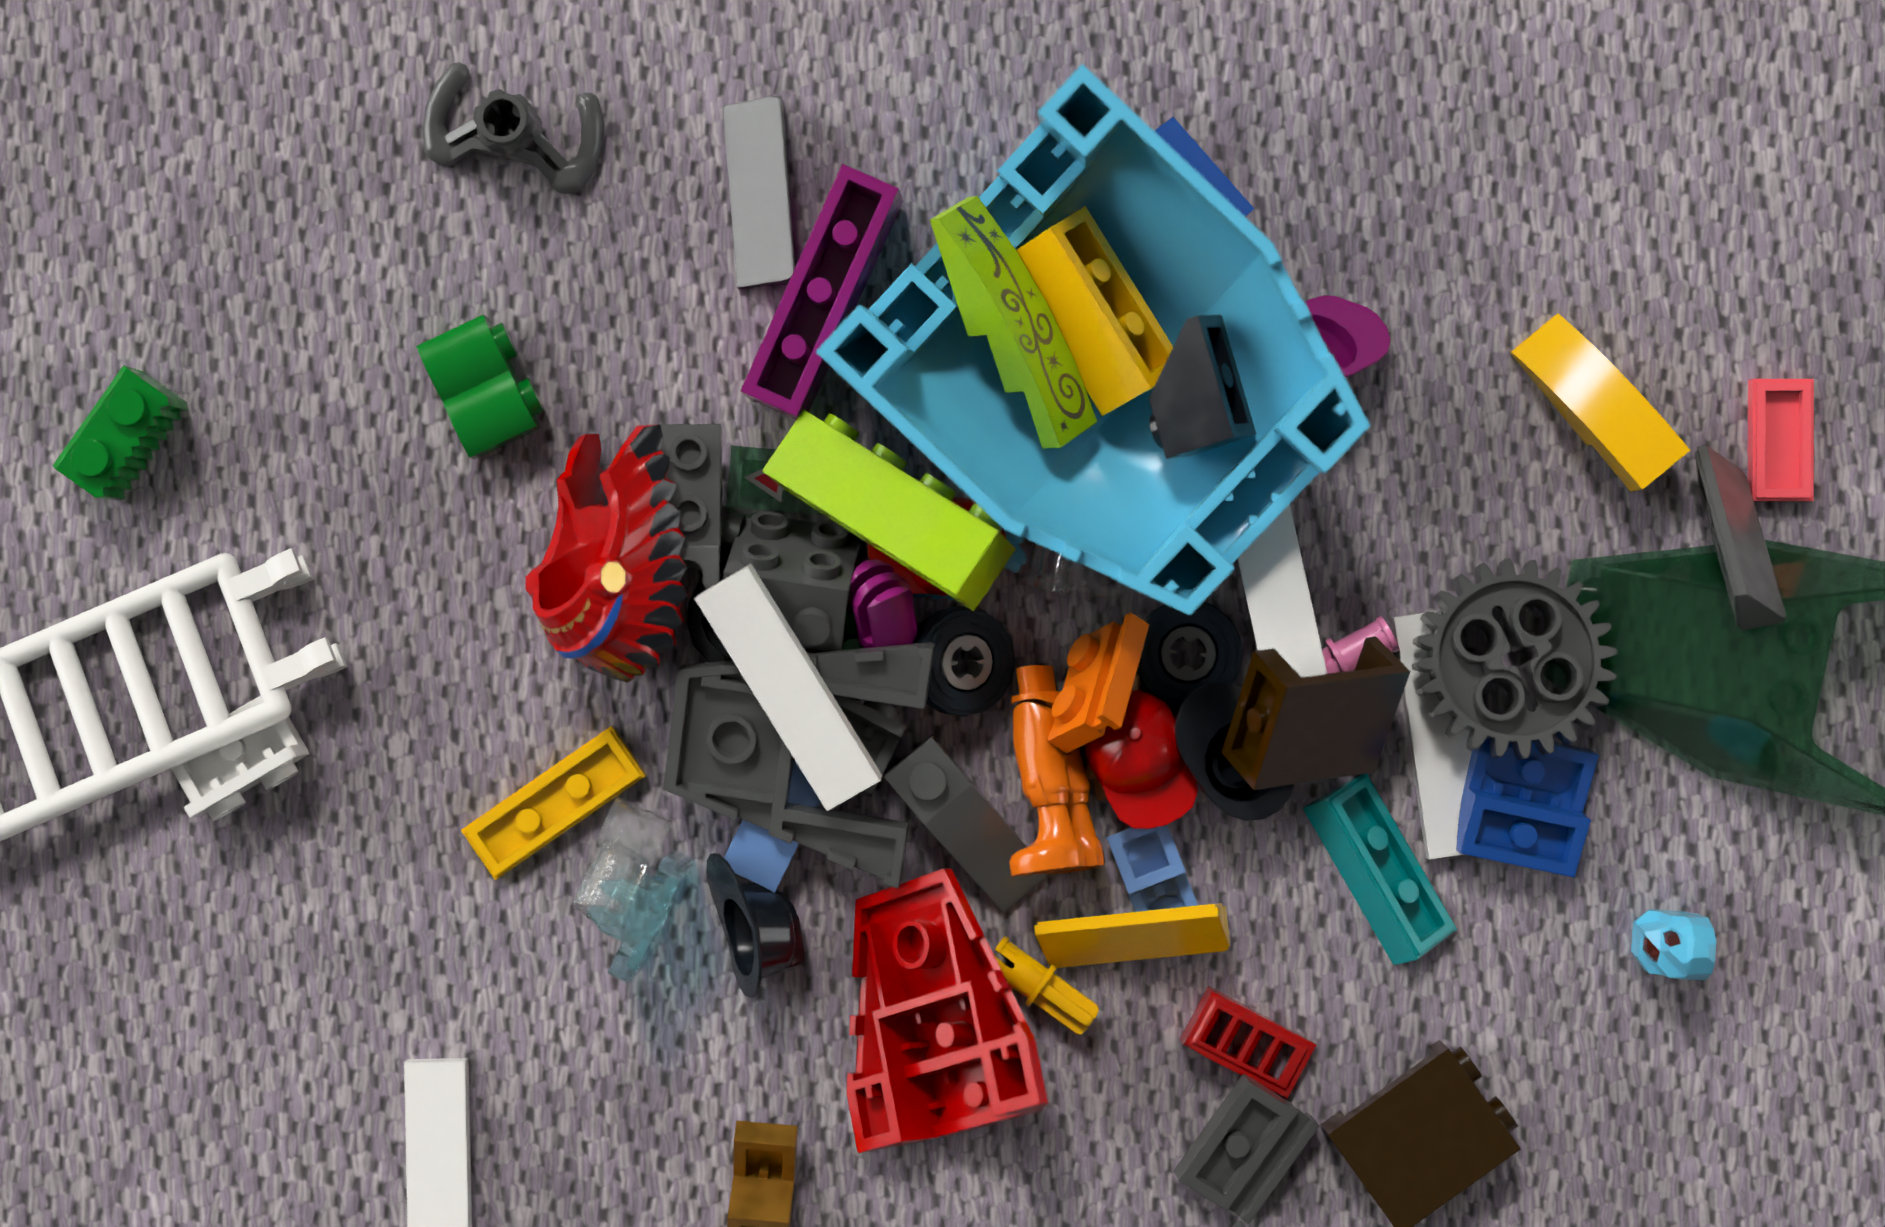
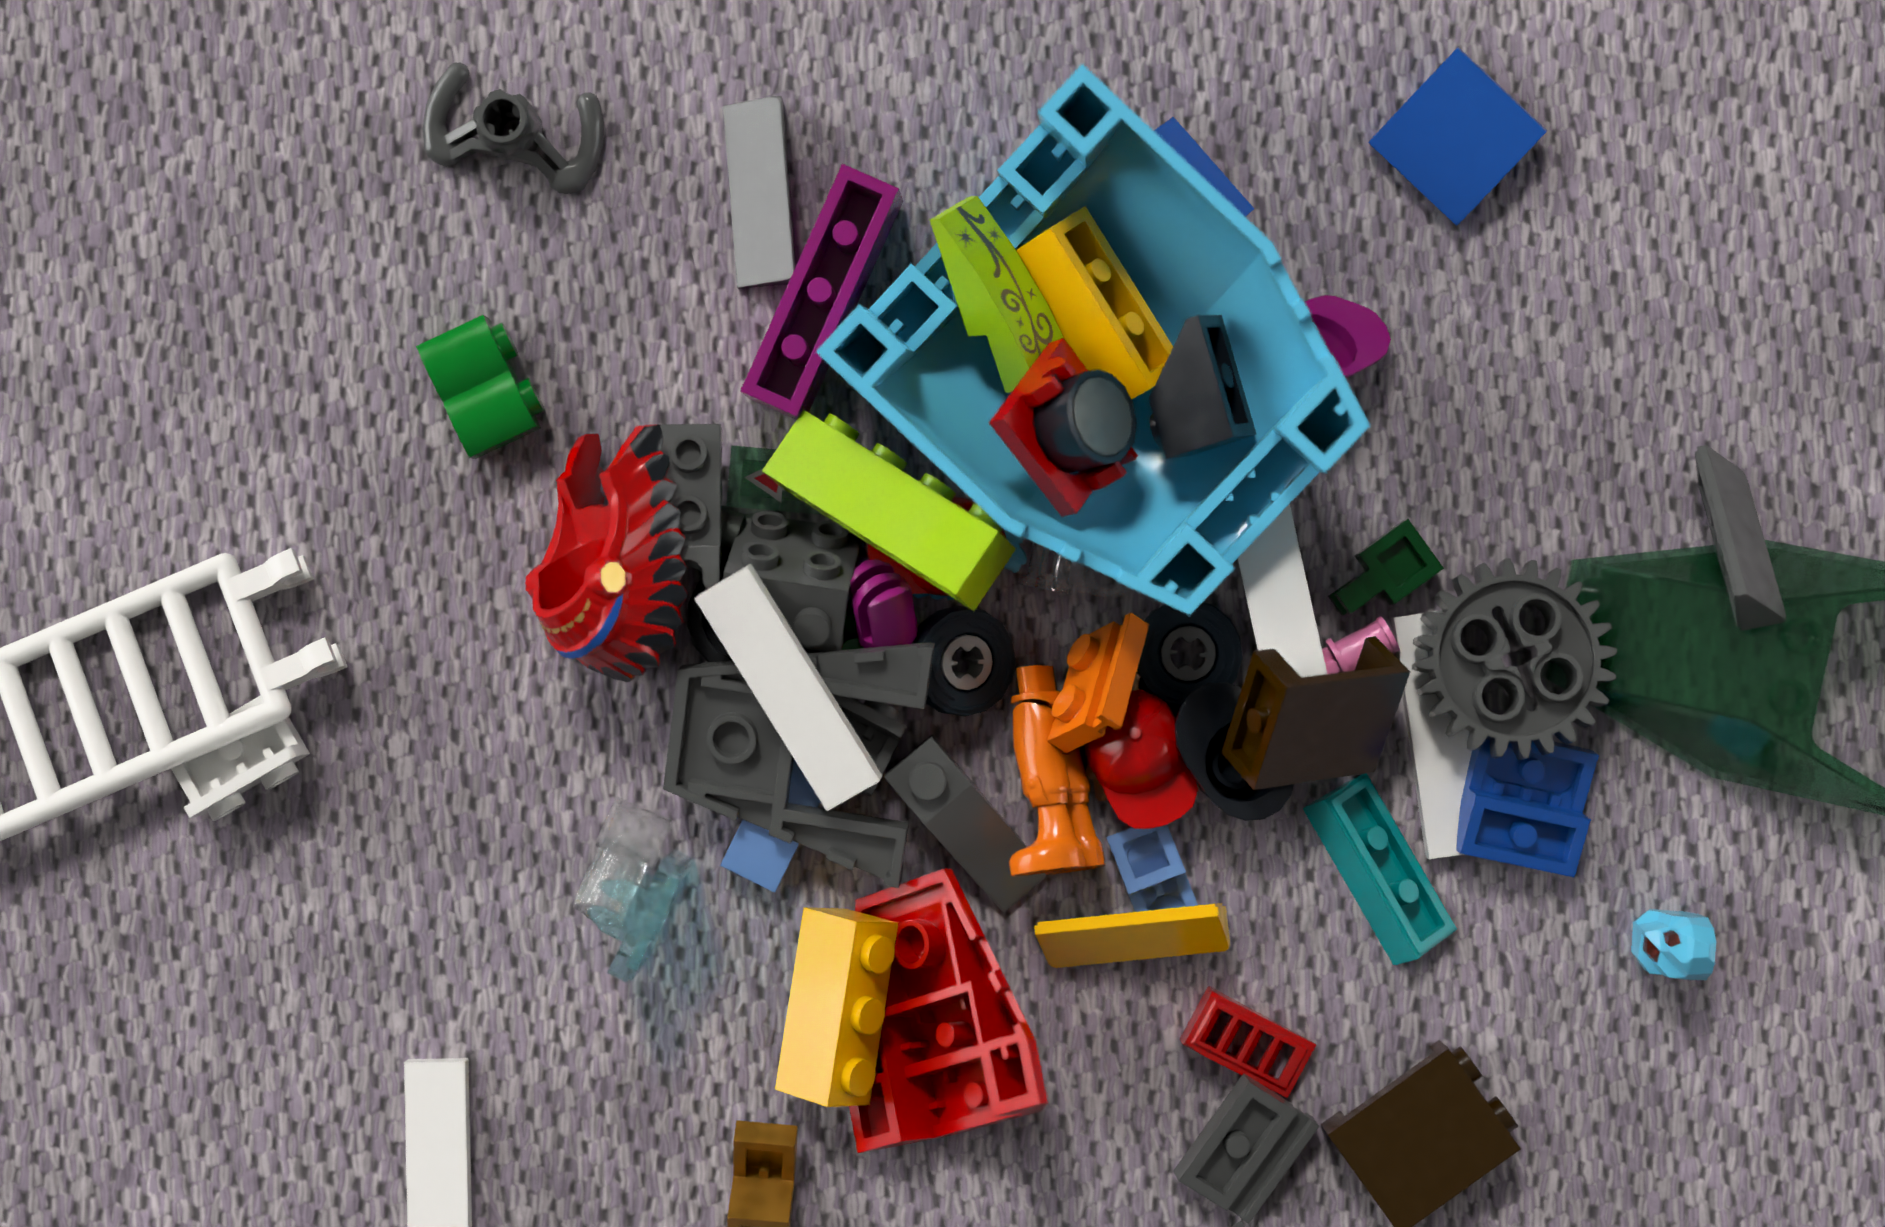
green brick [52,365,188,501] -> none
yellow tile [461,726,647,880] -> none
black piece [706,853,805,998] -> none
yellow axle [995,936,1099,1035] -> none
yellow slope [1510,313,1690,492] -> none
coral tile [1748,379,1814,502] -> none
none -> yellow brick [775,907,898,1107]
none -> piece [989,338,1138,517]
none -> dark green plate [1328,519,1444,616]
none -> blue slope [1368,47,1547,226]

